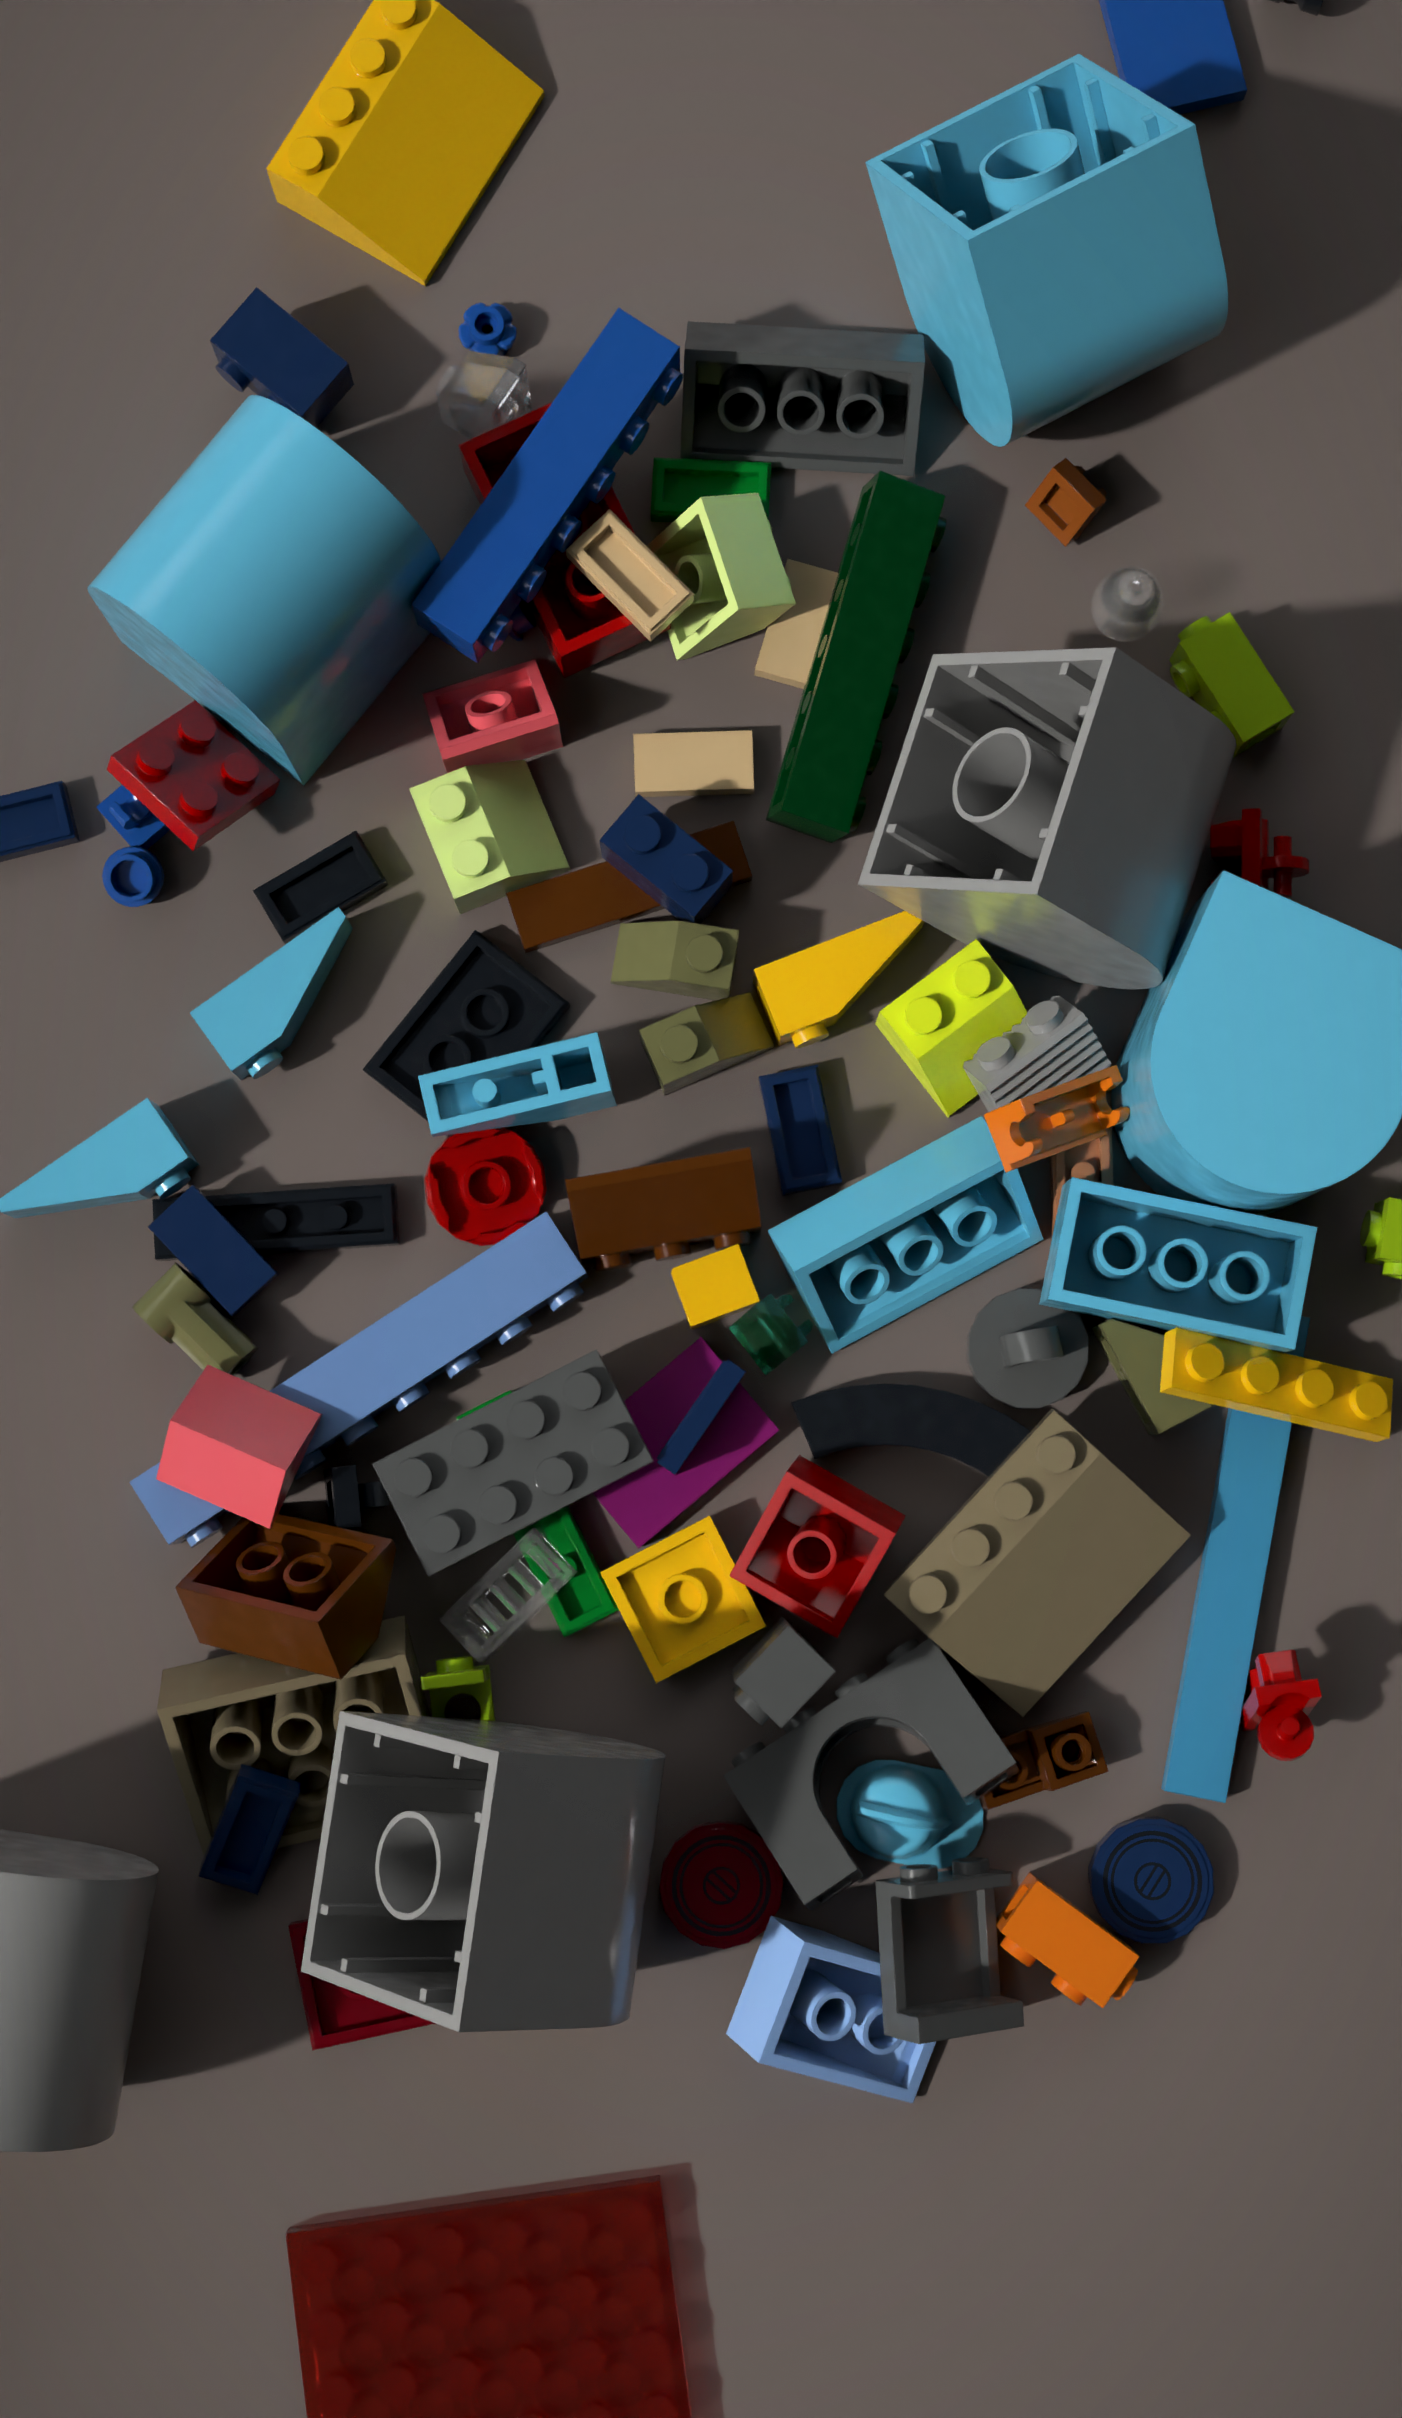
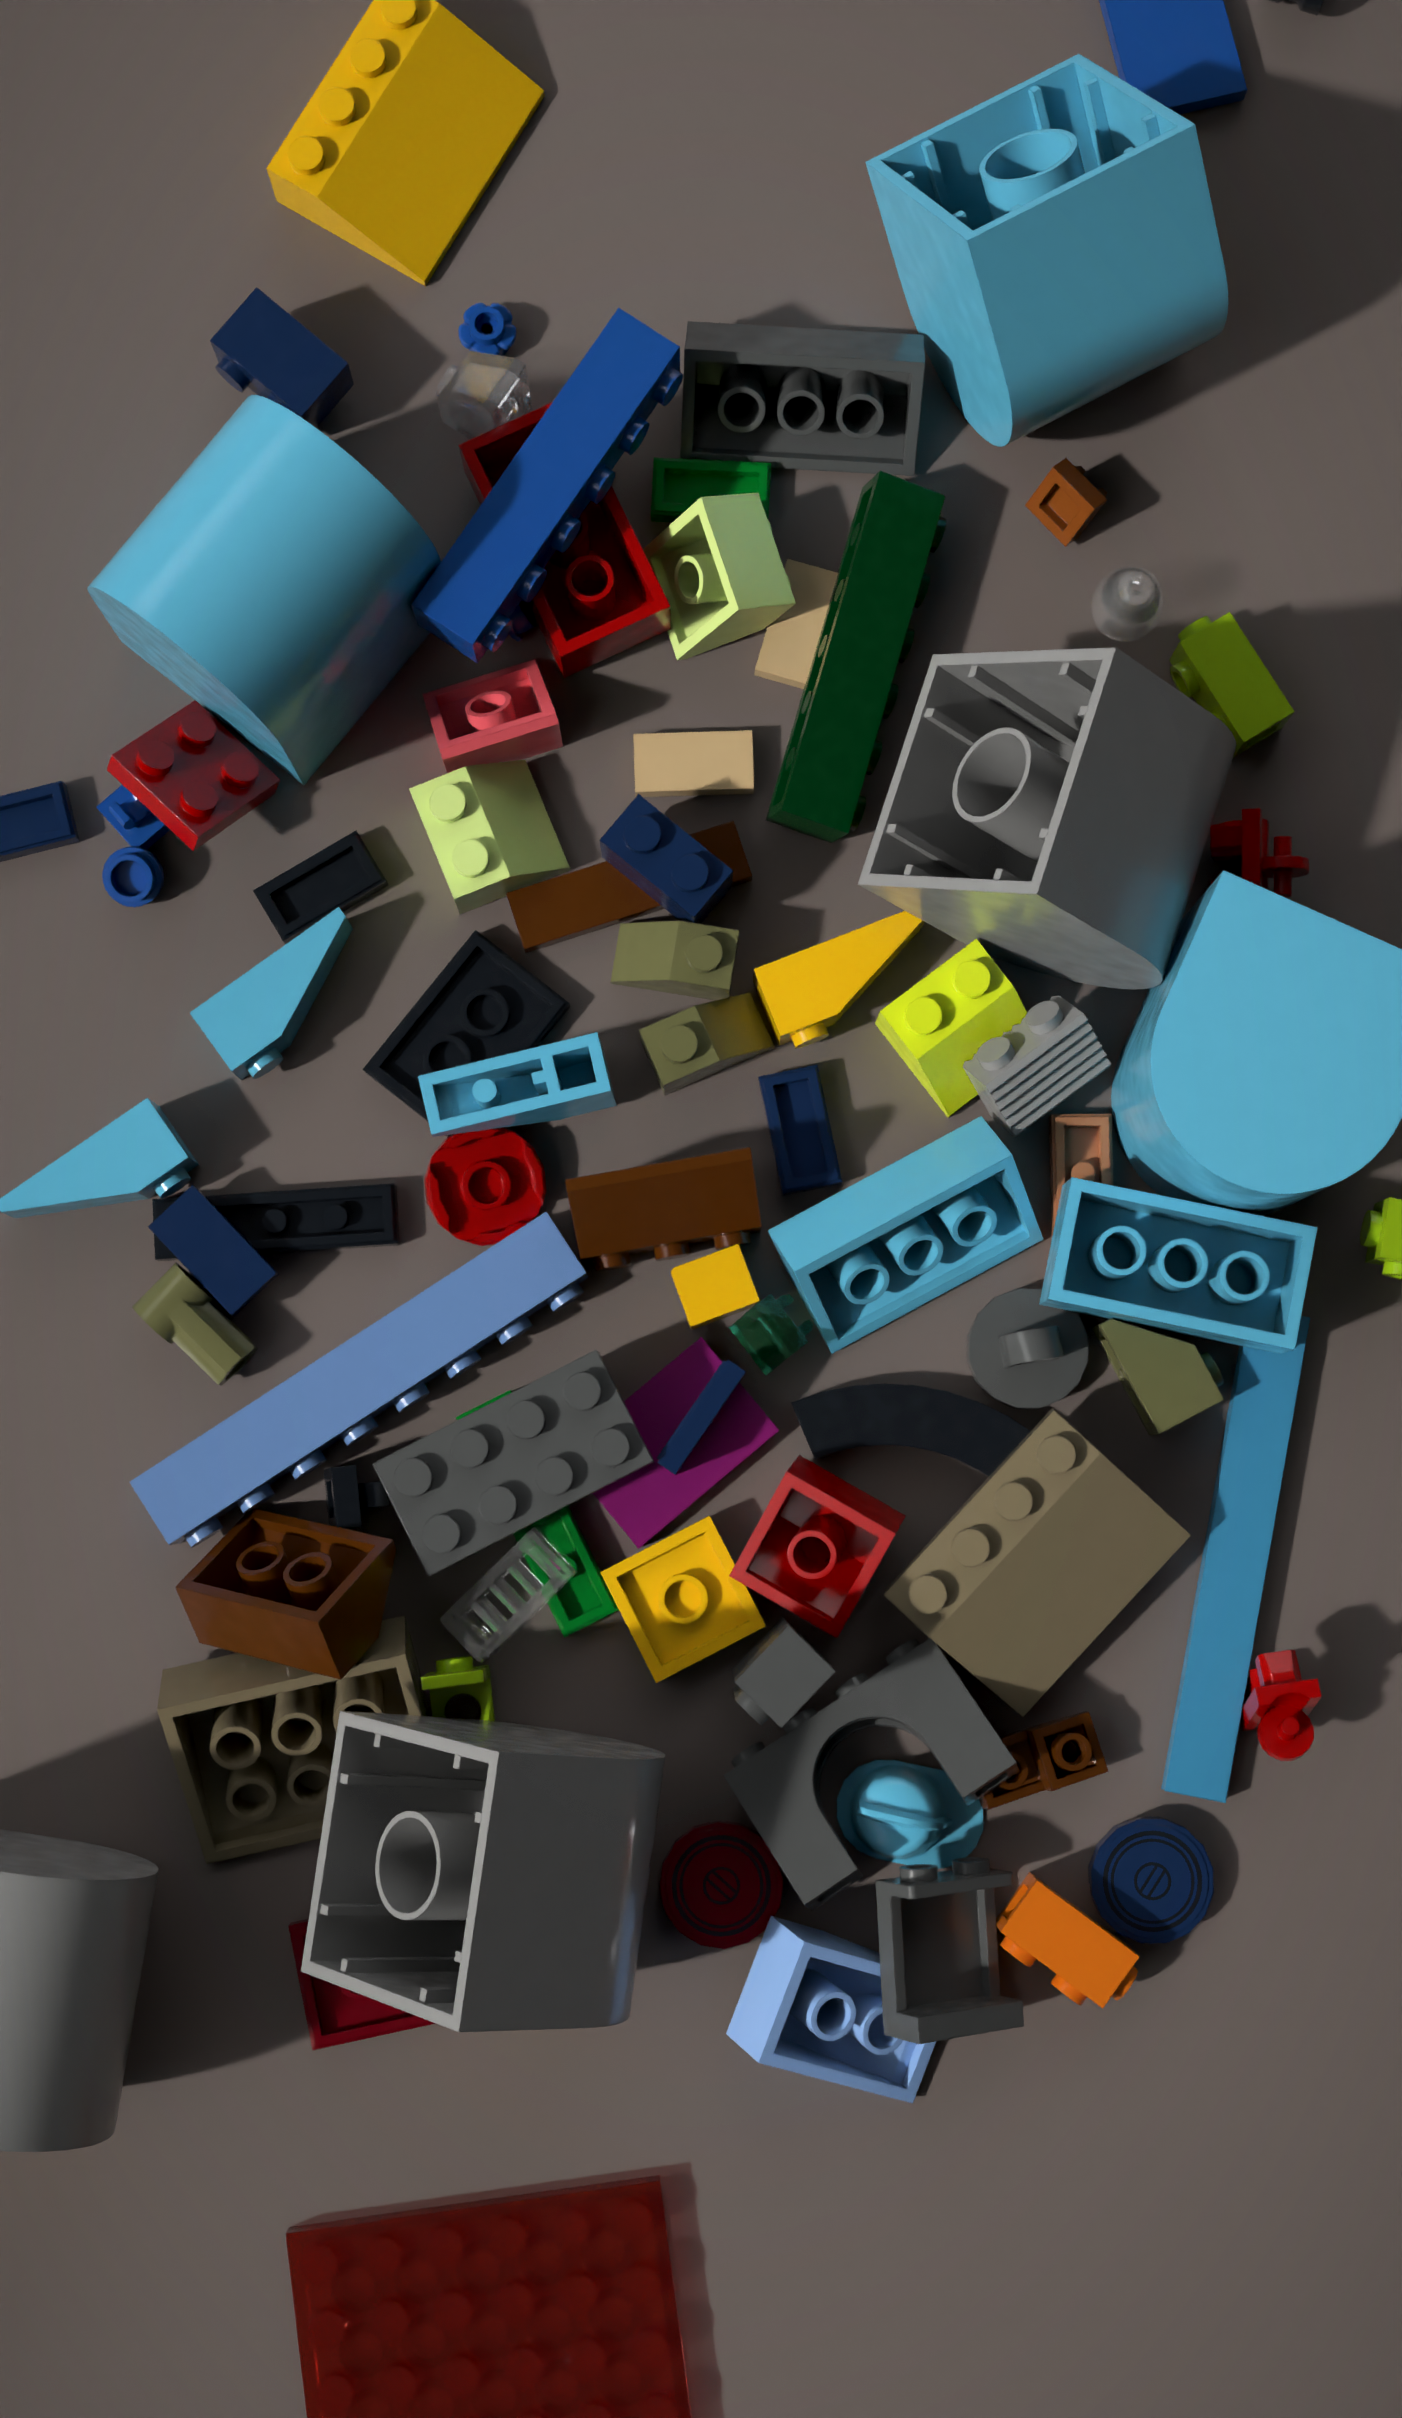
coral slope [156,1365,323,1529] -> none
dark blue tile [198,1764,301,1895] -> none
tan tile [566,509,694,642] -> none
orange hinge [984,1065,1130,1172] -> none
yellow plate [1160,1327,1393,1442] -> none

